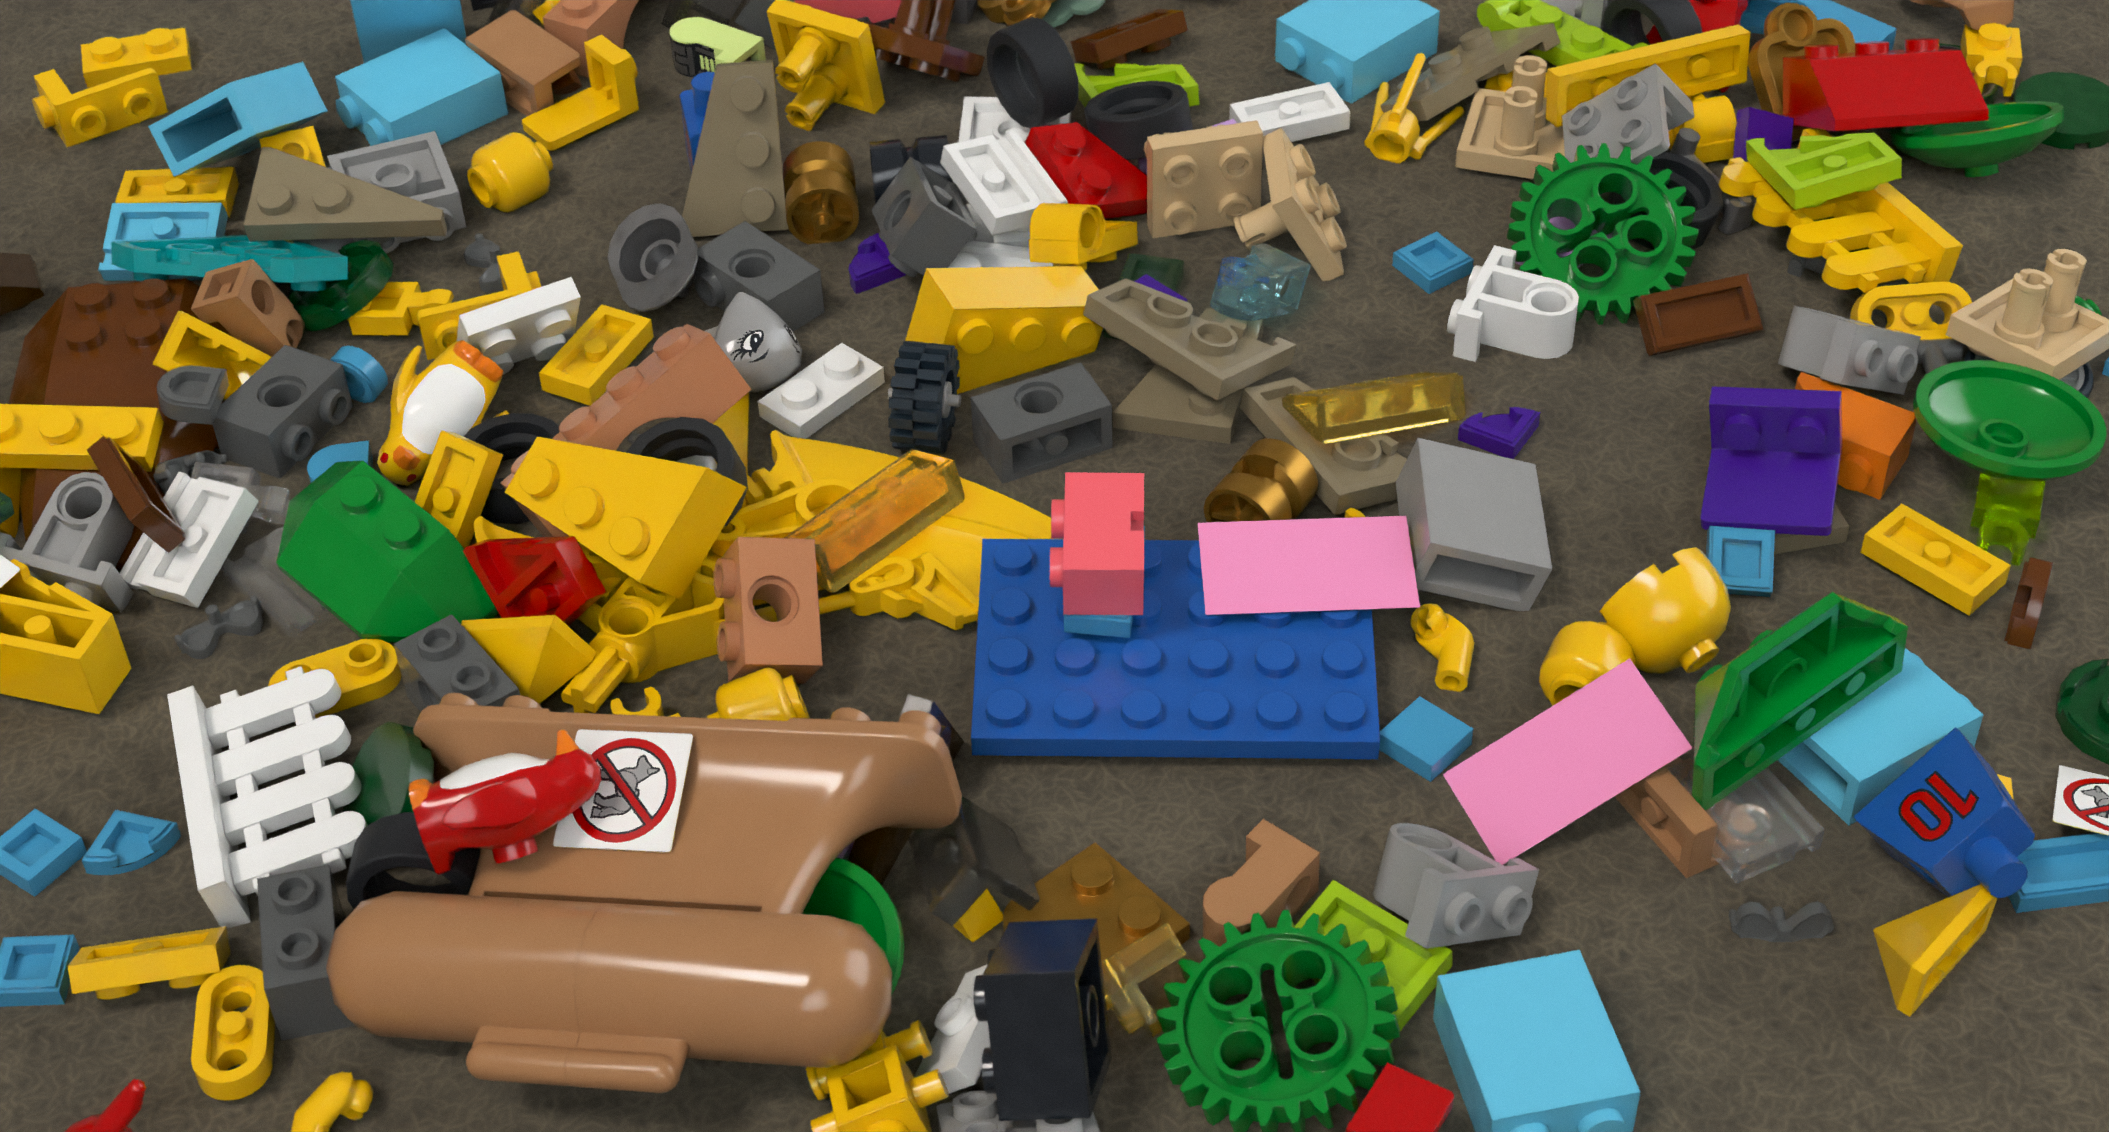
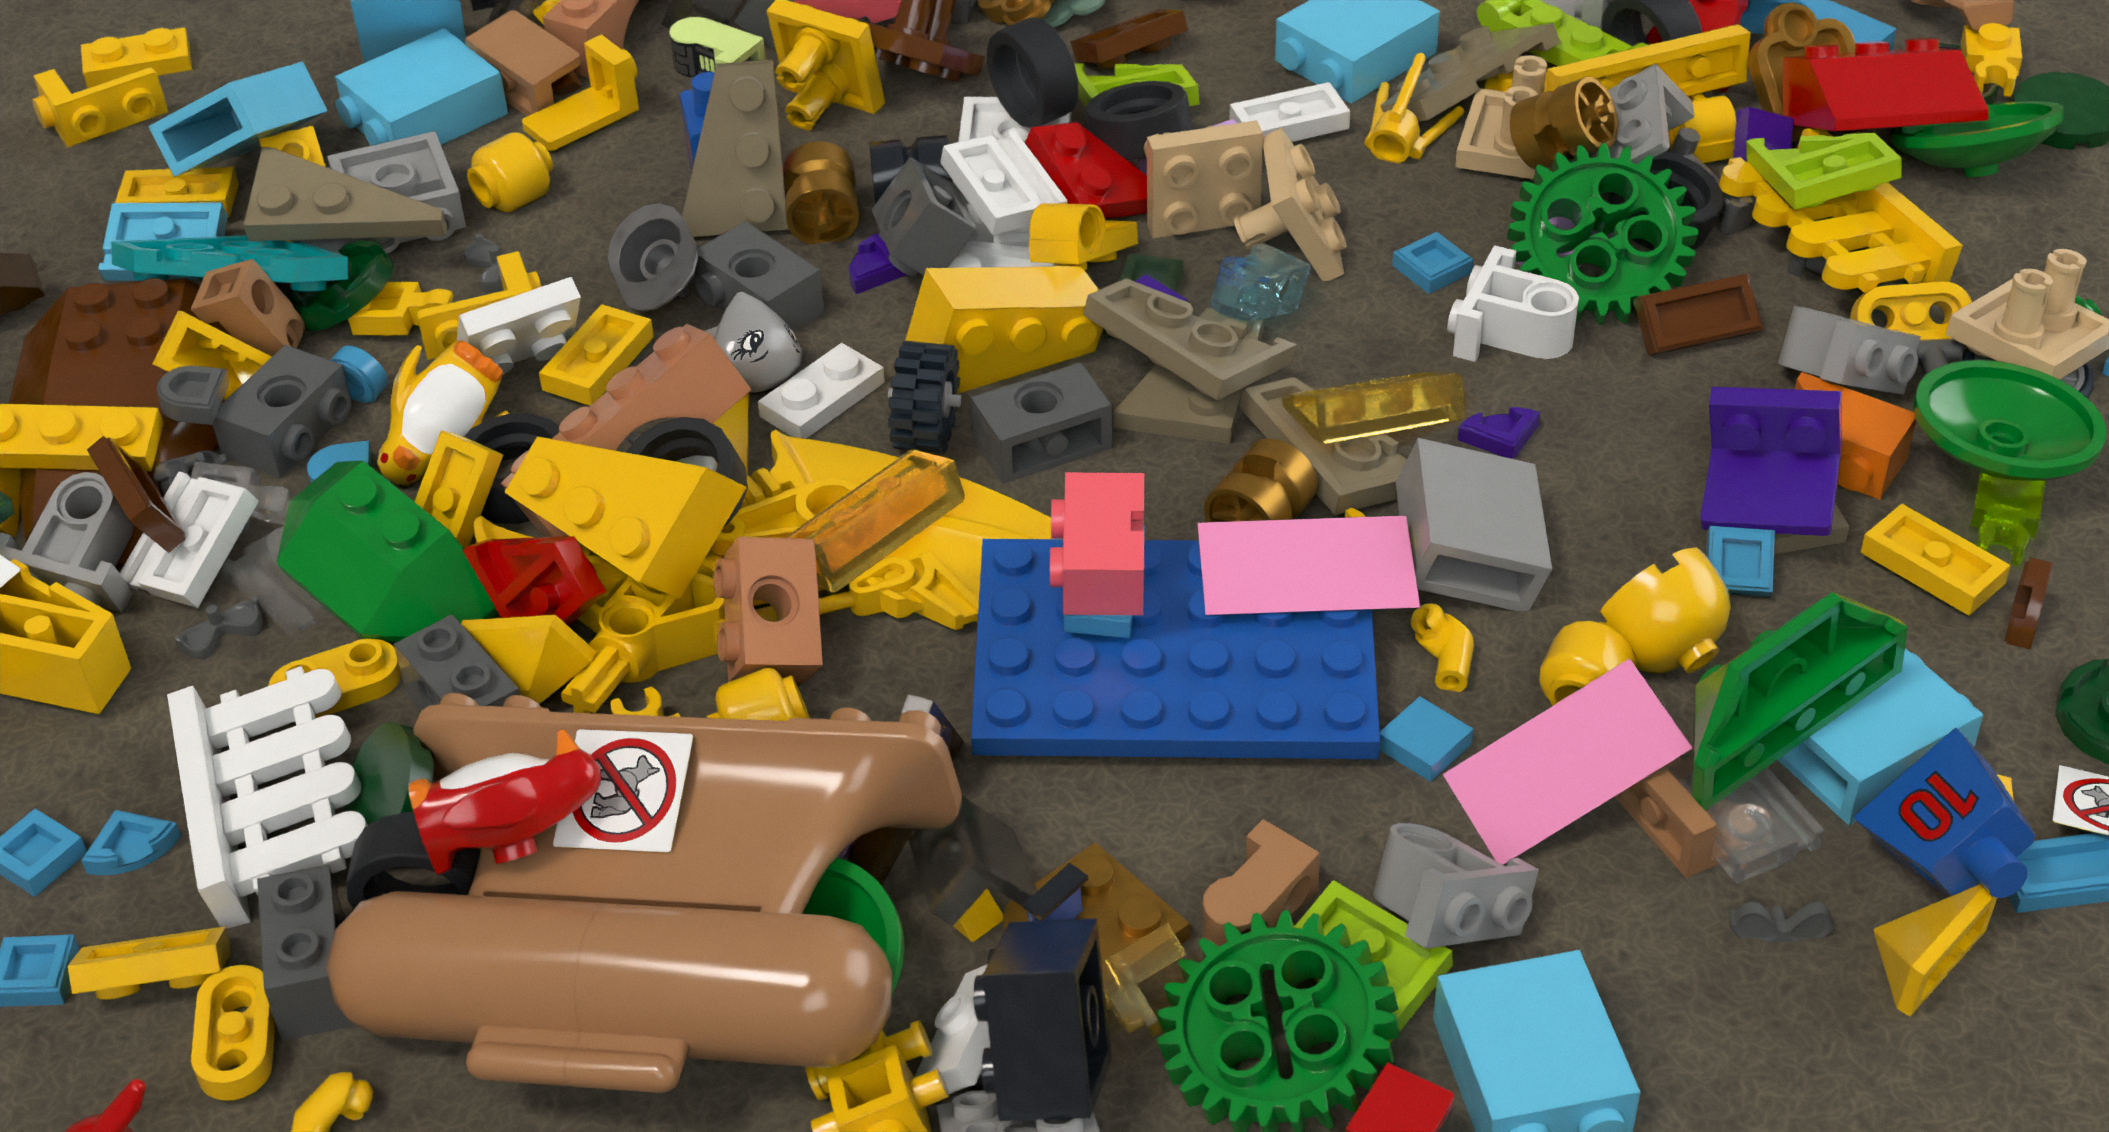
none -> black piece [1023,863,1088,921]
none -> pearl gold wheel [1510,77,1618,170]

